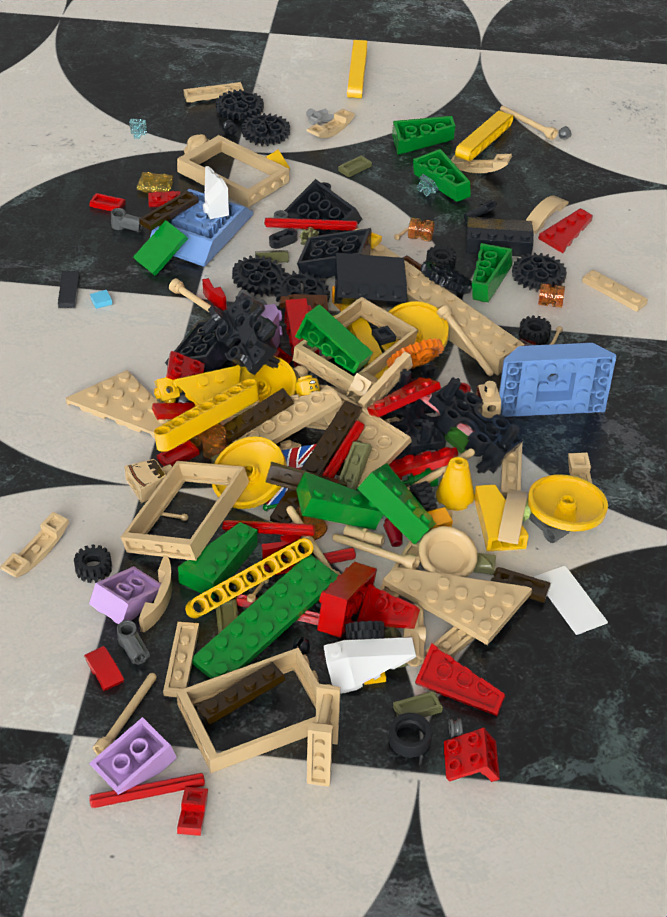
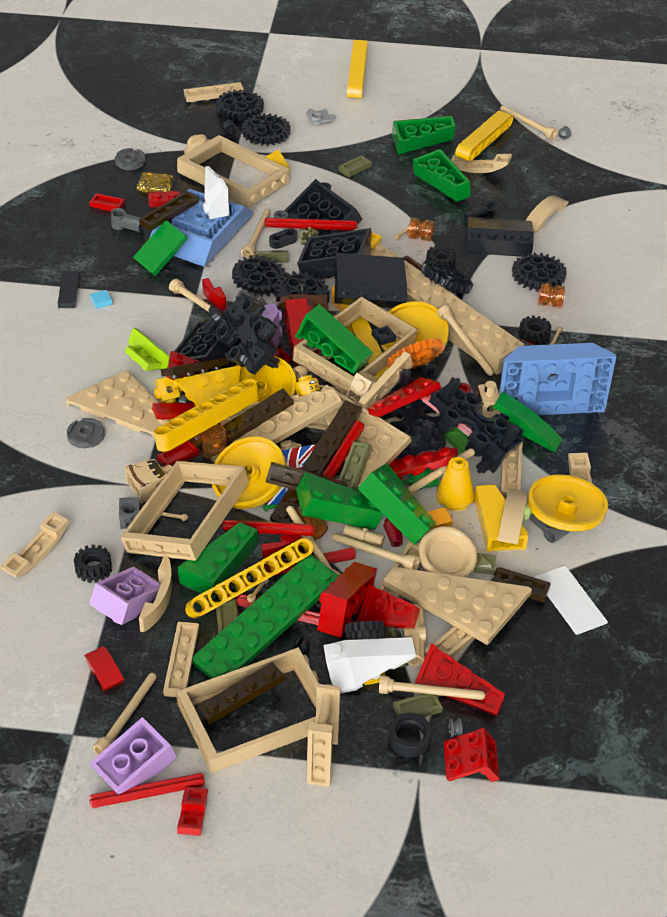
dark grey piece [117,620,150,665] -> none
clear light blue tile [129,119,147,139] -> none
tan slope [307,109,355,138] -> none
black tyre [409,481,438,512] -> none
clear light blue tile [416,174,438,196] -> none
green wedge [472,243,512,303] -> none
red wing [538,208,593,253] -> none
tan plate [582,270,648,312] -> none
none -> dark grey tile [67,418,105,449]
none -> dark grey tile [115,148,146,170]
none -> dark grey brick [119,497,141,529]
none -> lime bracket [125,328,169,371]
none -> dark brown plate [160,358,230,379]
none -> tan piece [241,209,270,259]
none -> tan piece [379,676,486,700]
none -> green slope [493,392,562,453]

